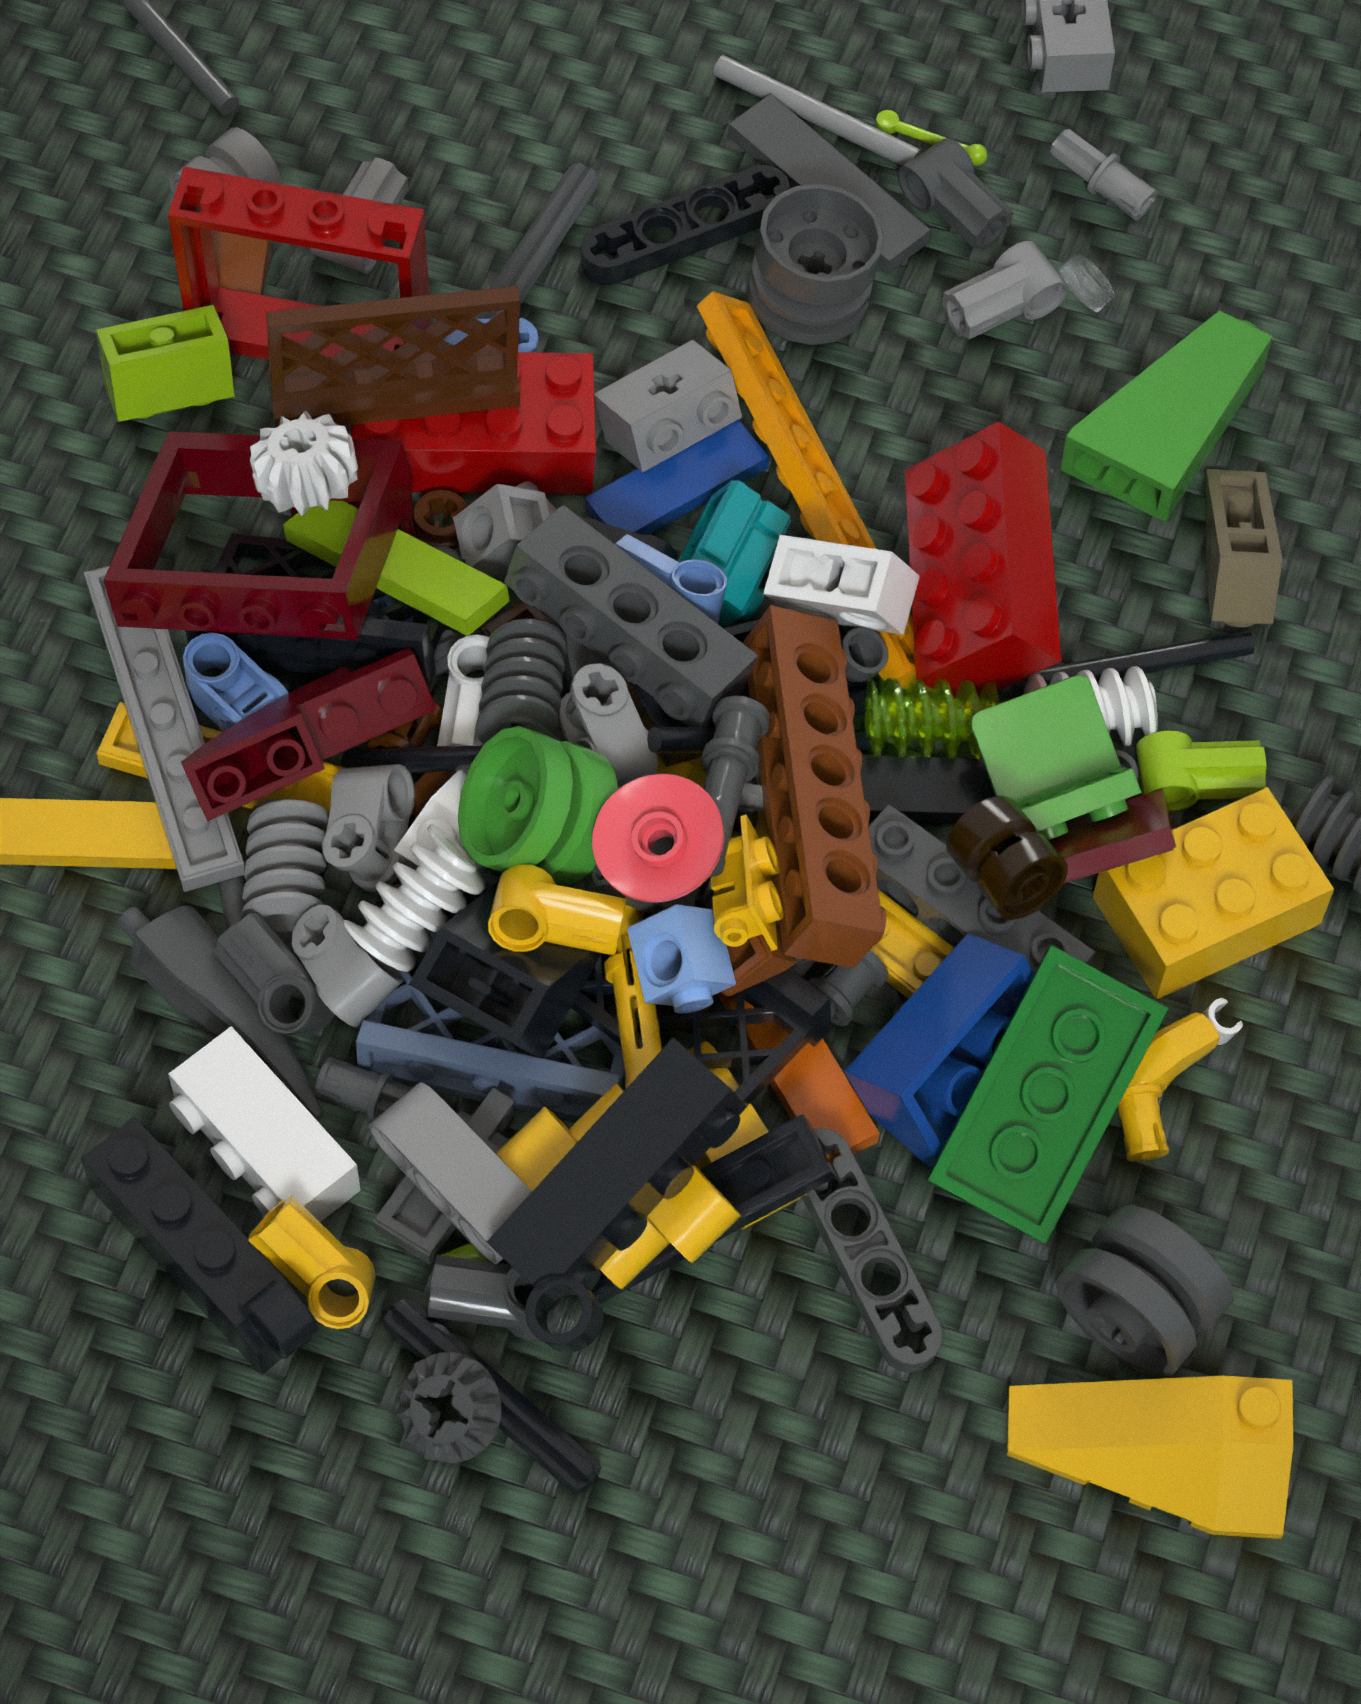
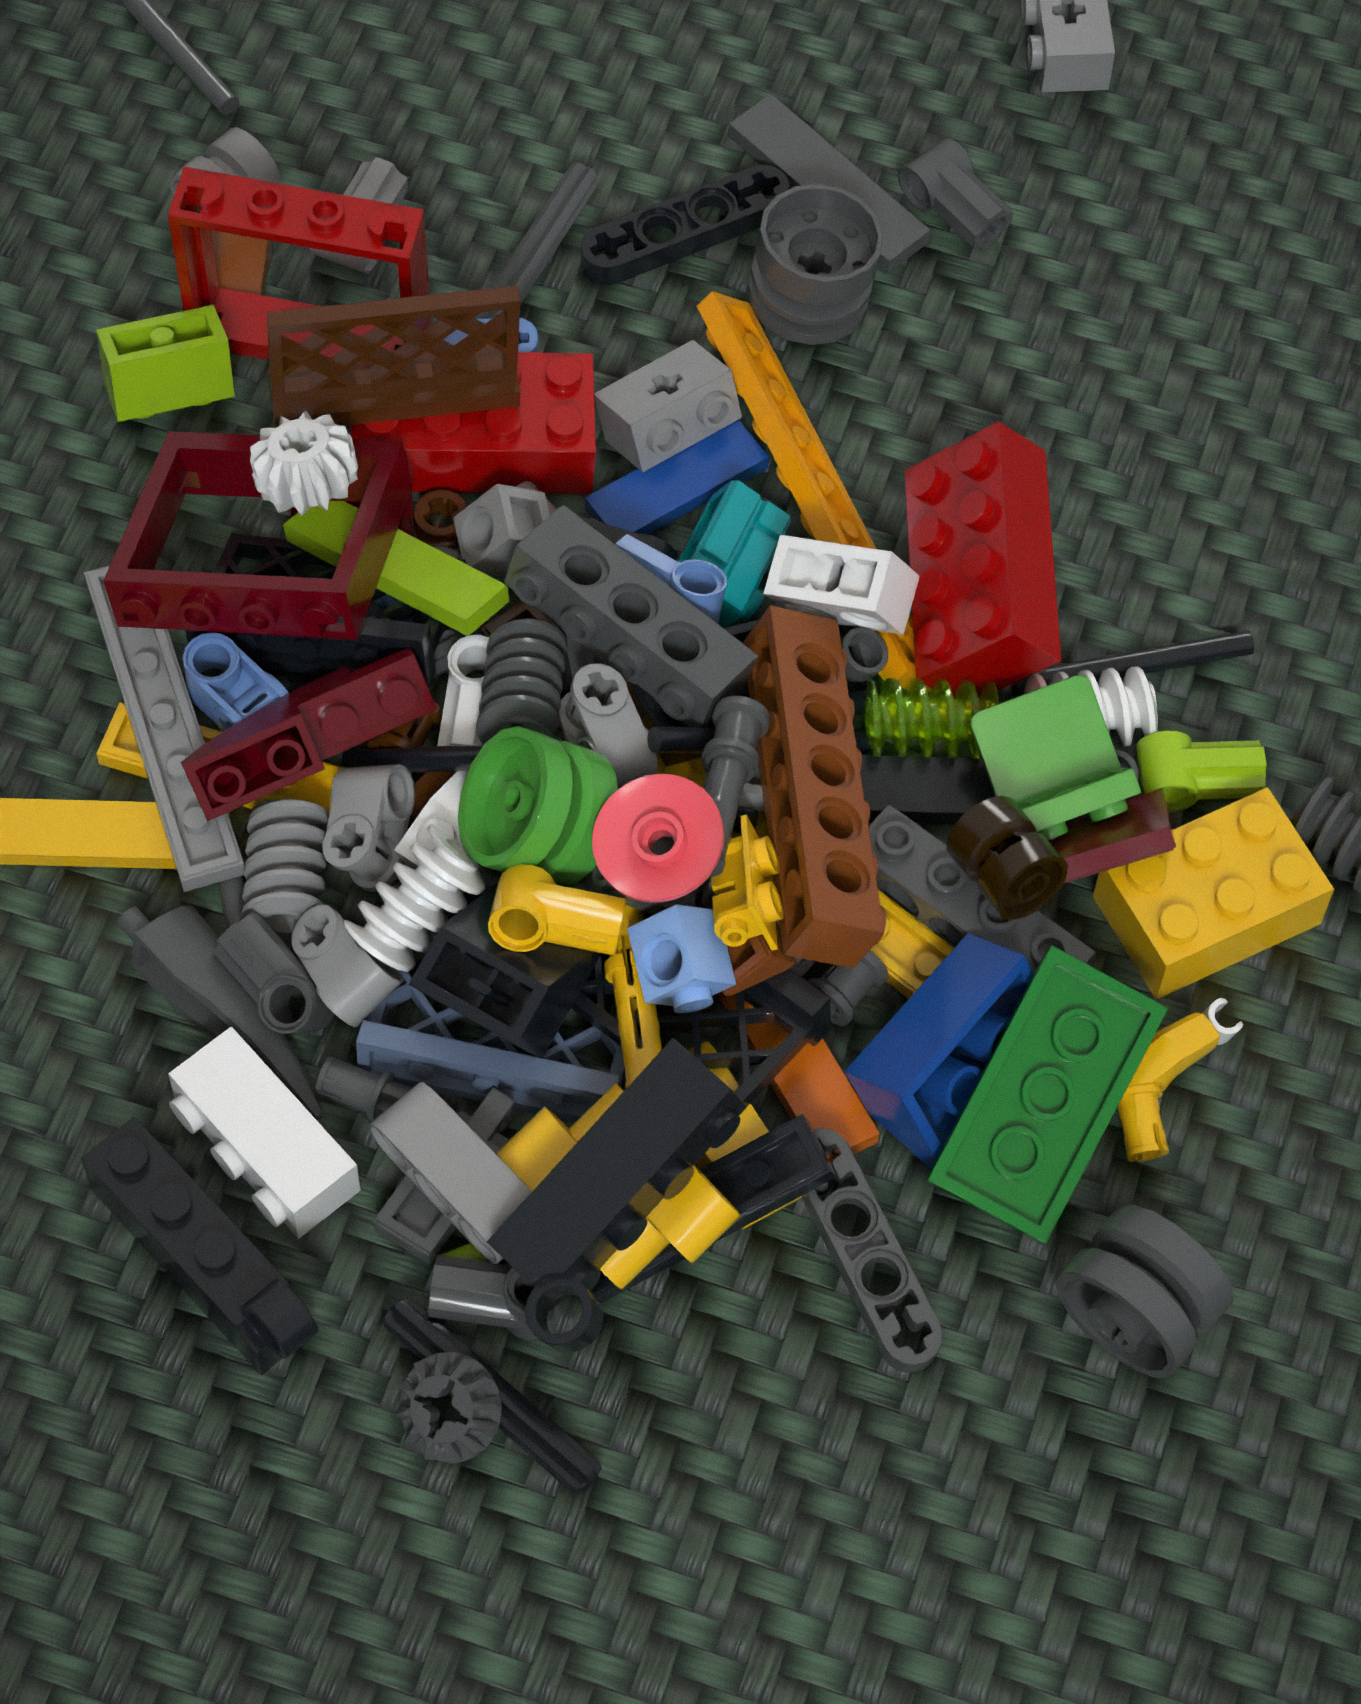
yellow piece [248,1195,376,1329] -> none
light grey bar [713,55,922,166] -> none
lime hinge [876,110,988,166] -> none
light grey piece [942,241,1068,340] -> none
yellow wedge [1006,1375,1293,1539] -> none
light grey axle [1050,129,1158,221] -> none
clear tile [1059,254,1114,312] -> none
bright green slope [1060,310,1273,523] -> none
dark tan slope [1205,469,1283,627] -> none

